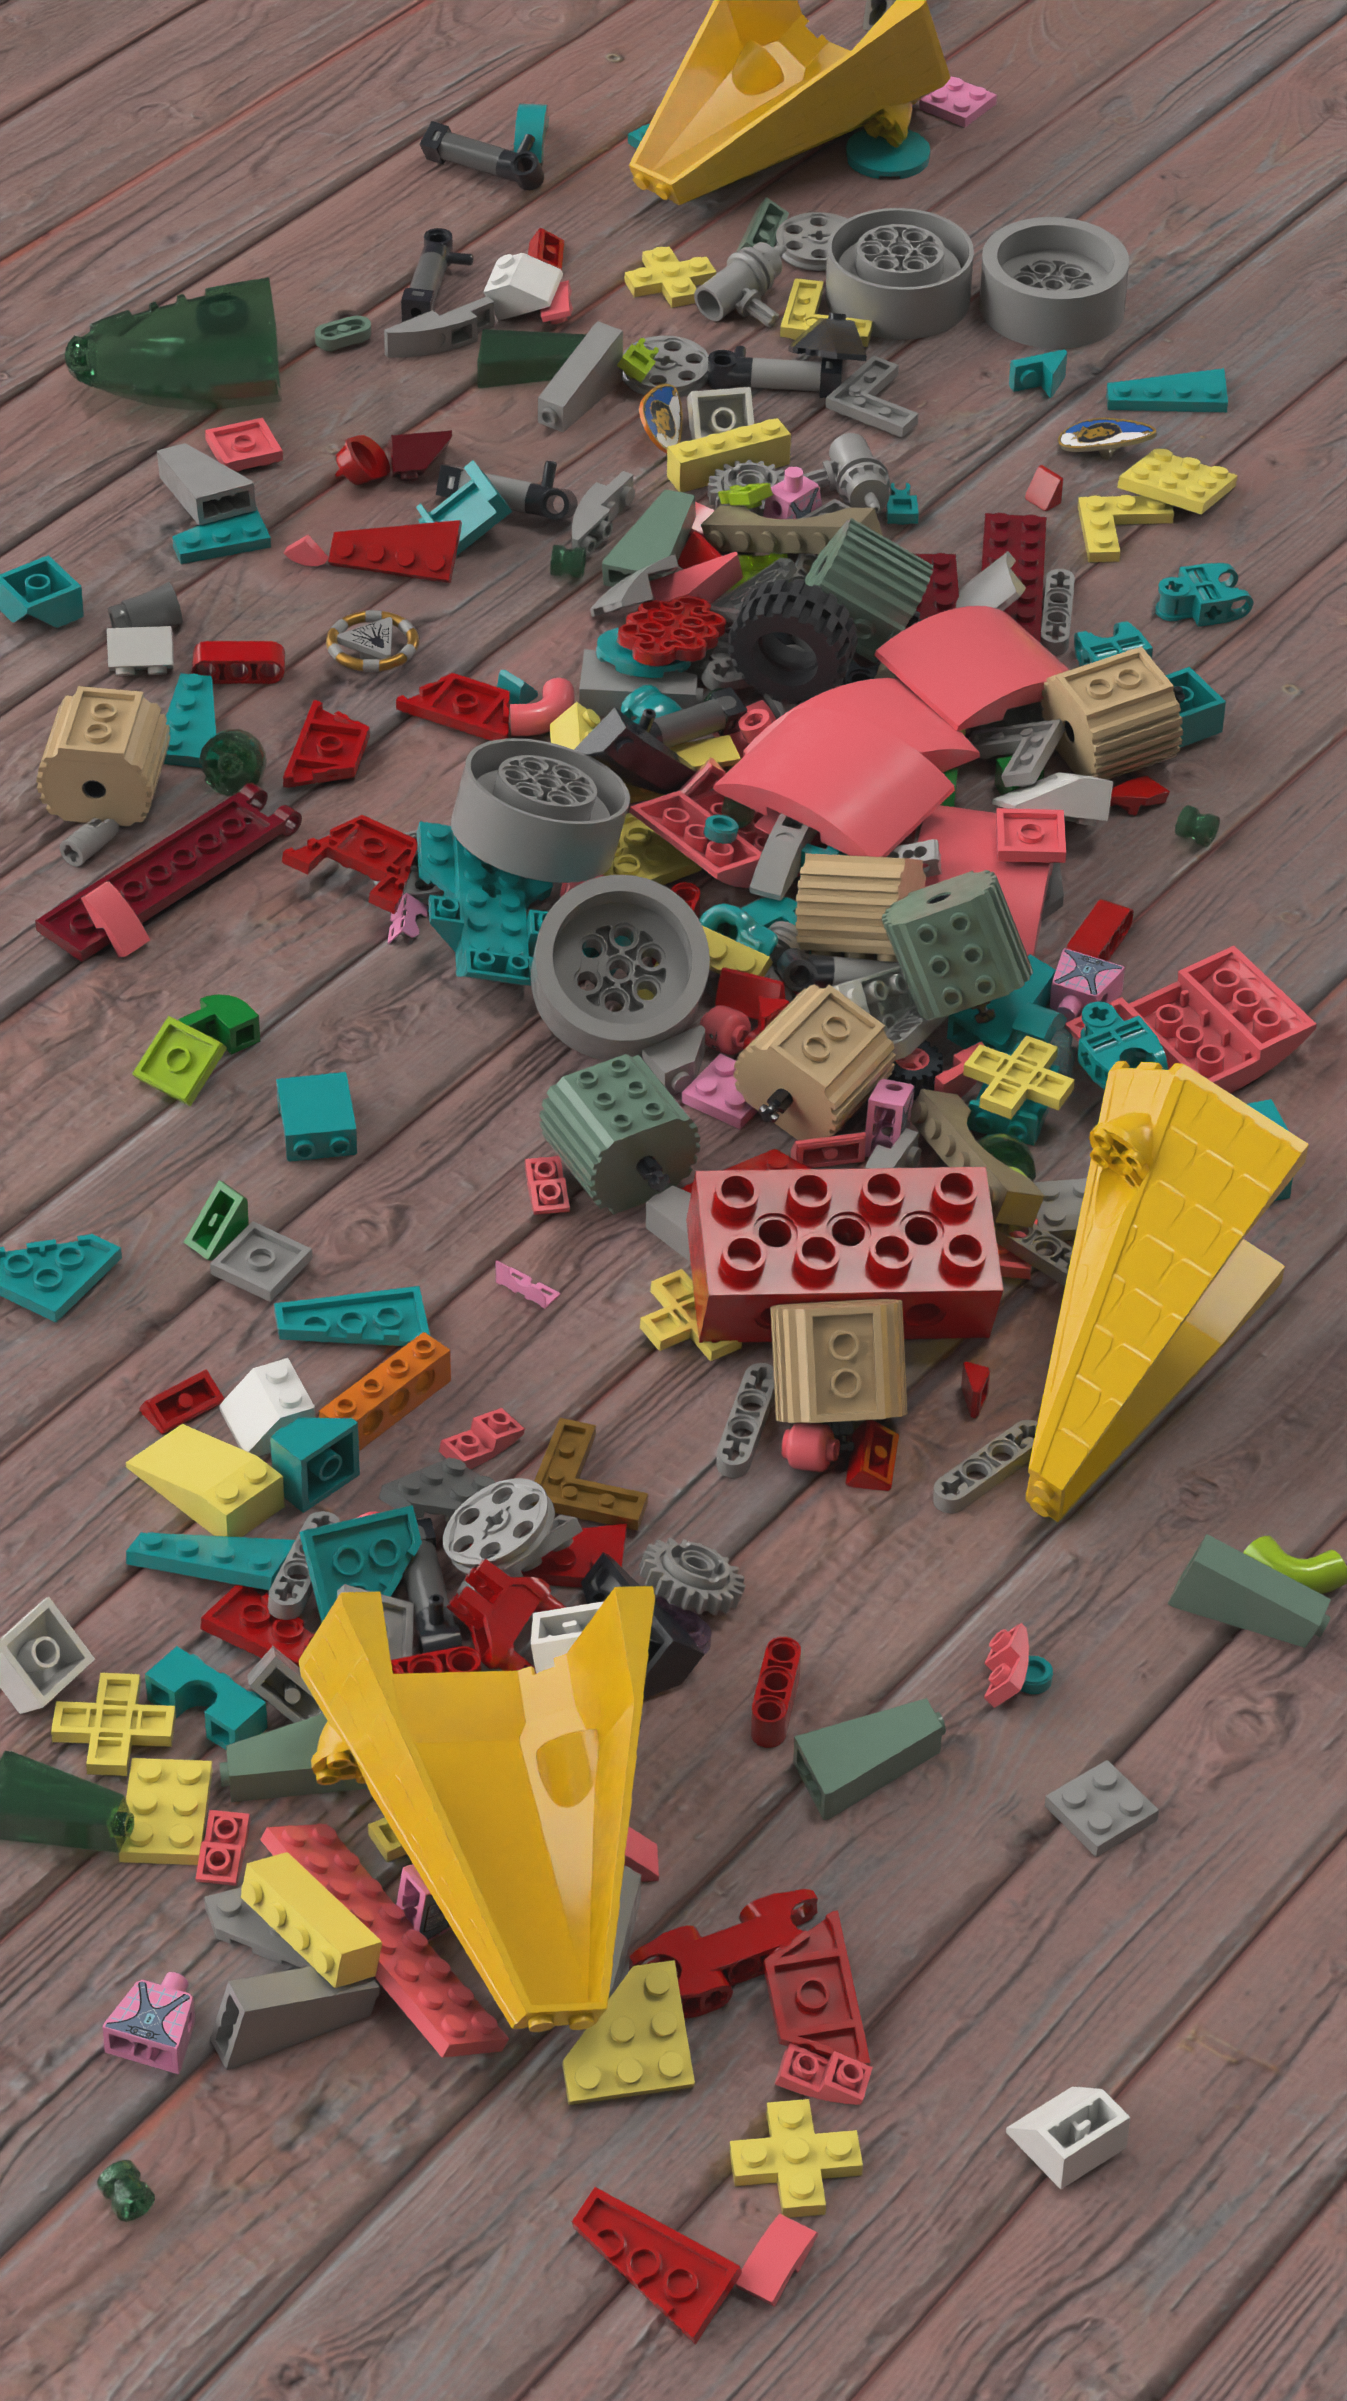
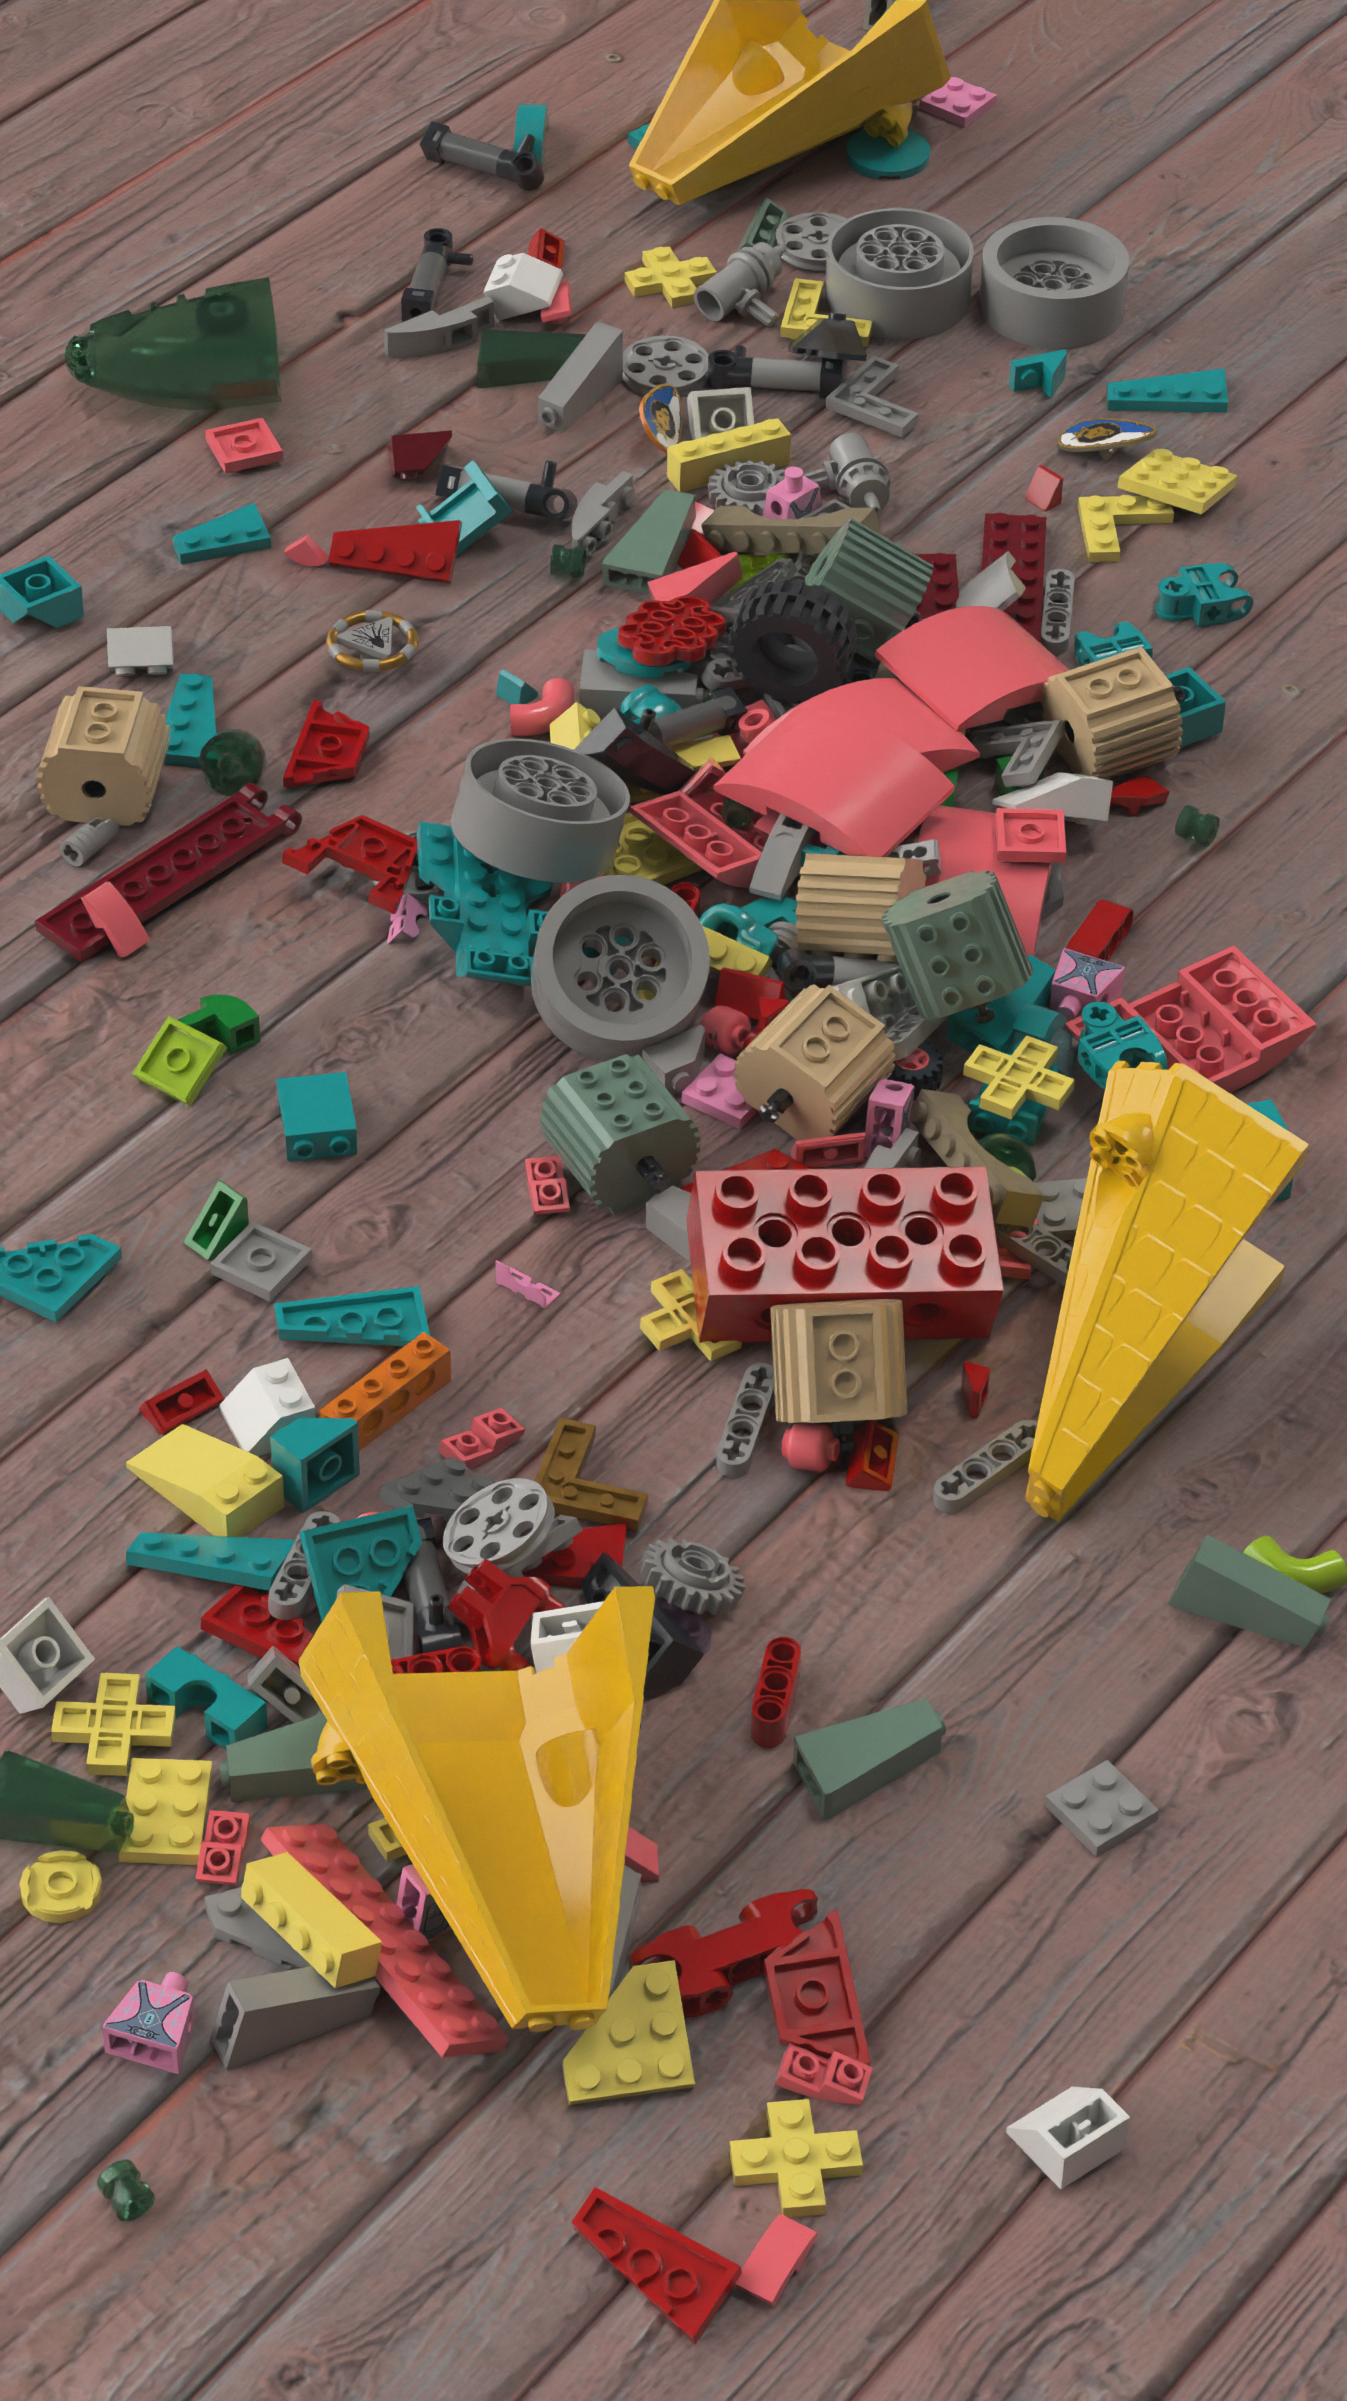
dark grey plant [108,582,183,628] -> none
light grey slope [157,443,257,526] -> none
red beam [191,641,286,684] -> none
sand green plate [315,316,371,352] -> none
red piece [335,435,390,486] -> none
red wing [396,673,510,741] -> none
light grey slope [590,554,678,617] -> none
lime plate [617,338,659,383] -> none
teal tile [704,815,739,844] -> none
lime plate [718,483,773,509] -> none
teal plate [886,483,919,525] -> none
coral slope [934,1042,985,1098] -> none
coral slope [984,1623,1029,1708] -> none
teal tile [1021,1656,1053,1694] -> none
none -> light yellow tile [20,1850,103,1923]

